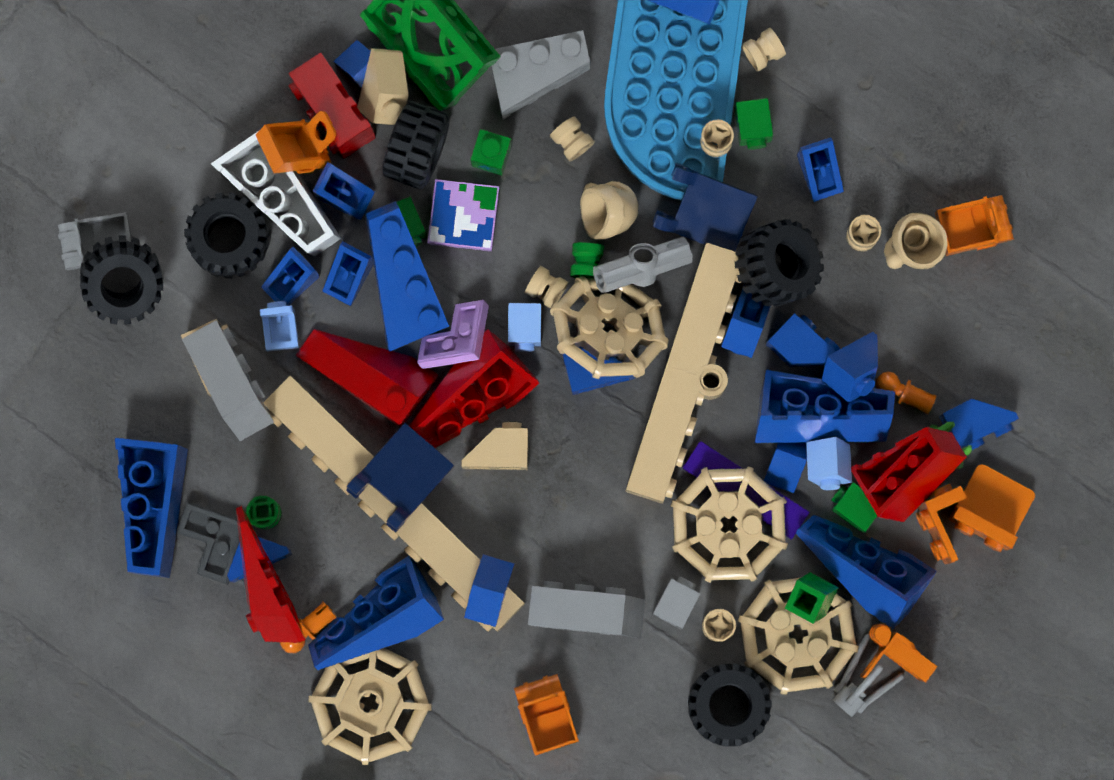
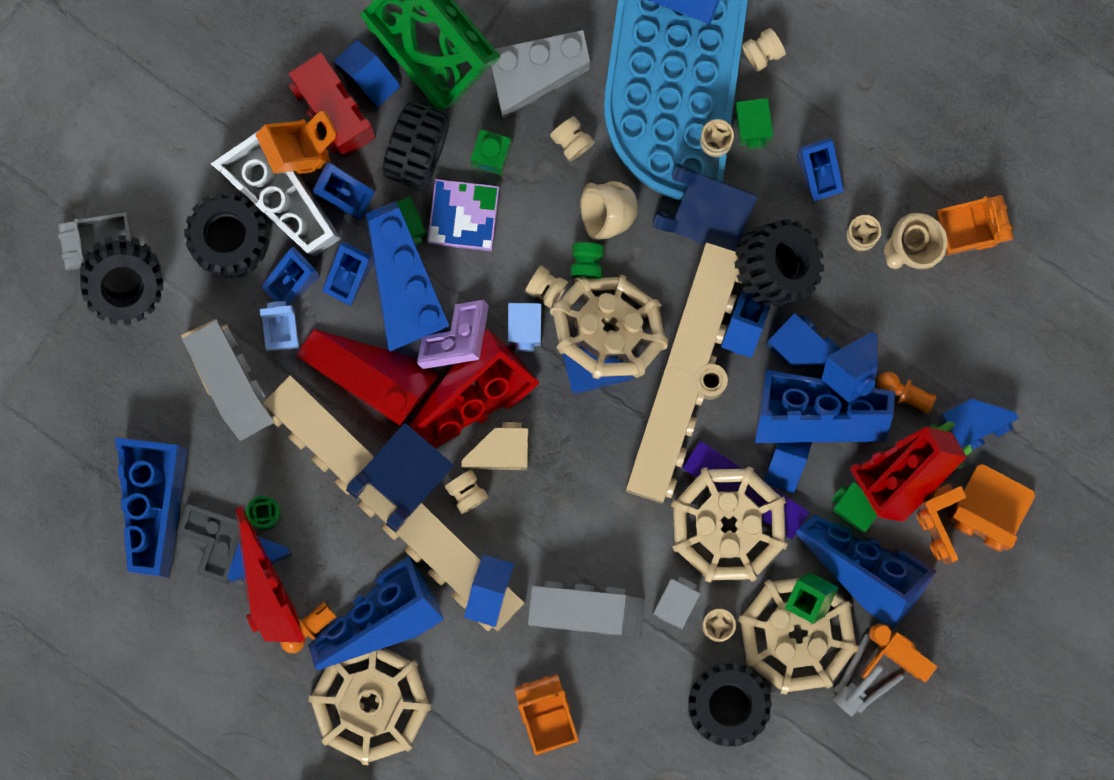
tan slope [357,48,408,125] -> none
light grey piece [593,237,693,293] -> none
light blue brick [806,437,852,490] -> none
none -> tan wheel [445,470,489,514]

